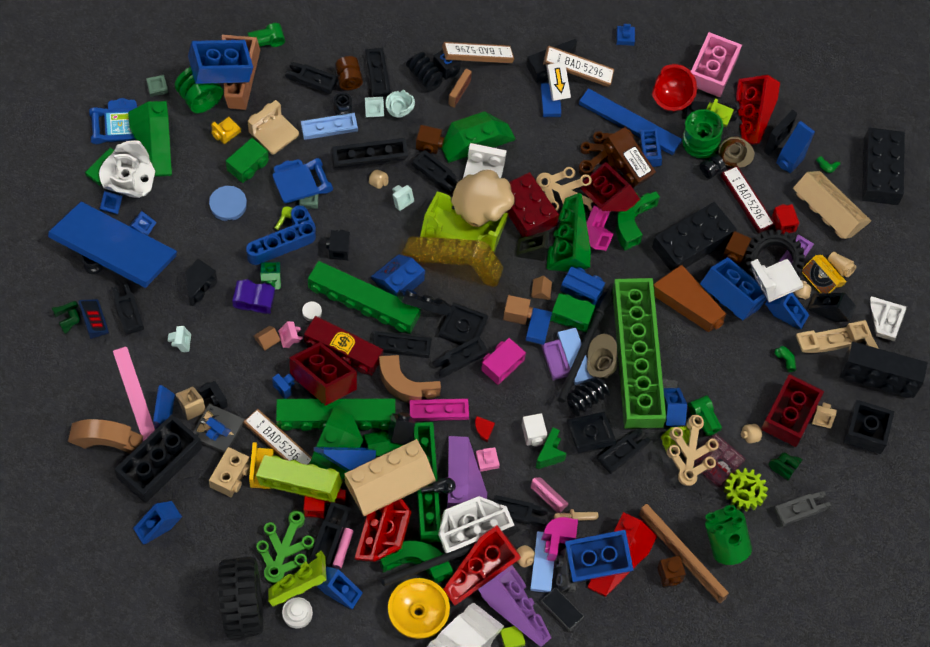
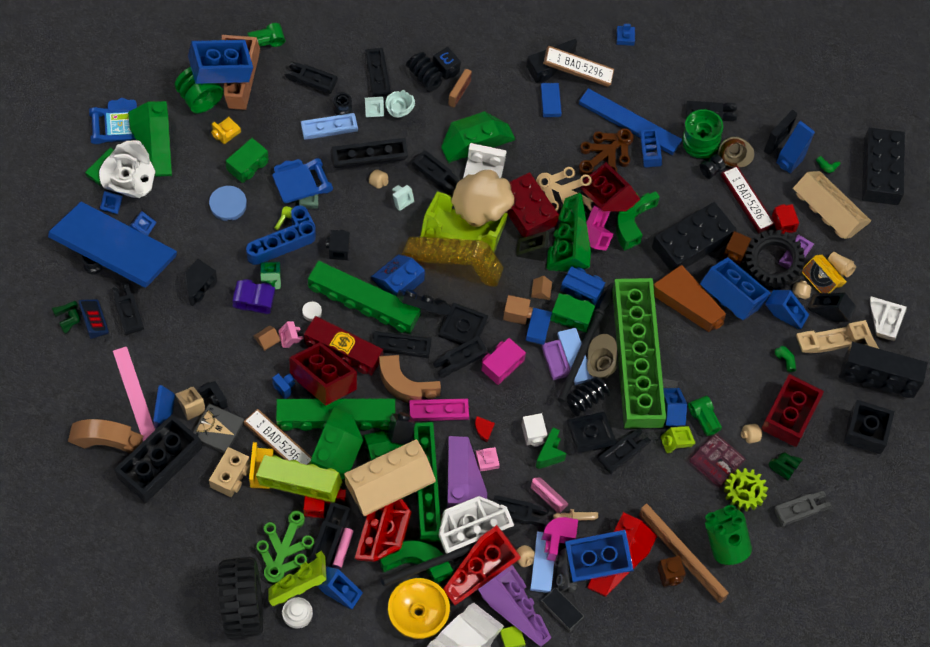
blue slope [133,501,182,544] -> none
sand green tile [146,75,168,97] -> none
light aqua tile [168,326,191,352] -> none
blue tile [206,417,231,441] -> none
tan bracket [248,100,299,155] -> none
blue slope [314,447,376,472] -> none
reddish brown wheel [335,56,363,90] -> none
reddish brown brick [416,125,444,154] -> none
black piece [421,477,456,494] -> none
tile [442,42,514,63] -> none
white tile [546,62,571,101] -> none
reddish brown brick [603,127,656,188] -> none
red cylinder [652,64,698,111] -> none
tan plant [667,415,719,486] -> none
bright pink brick [691,32,742,97] -> none
lime bracket [706,98,734,127] -> none
red wedge [736,75,780,145] -> none
white bracket [751,259,803,302] -> none
tan tile [812,403,837,429] -> none

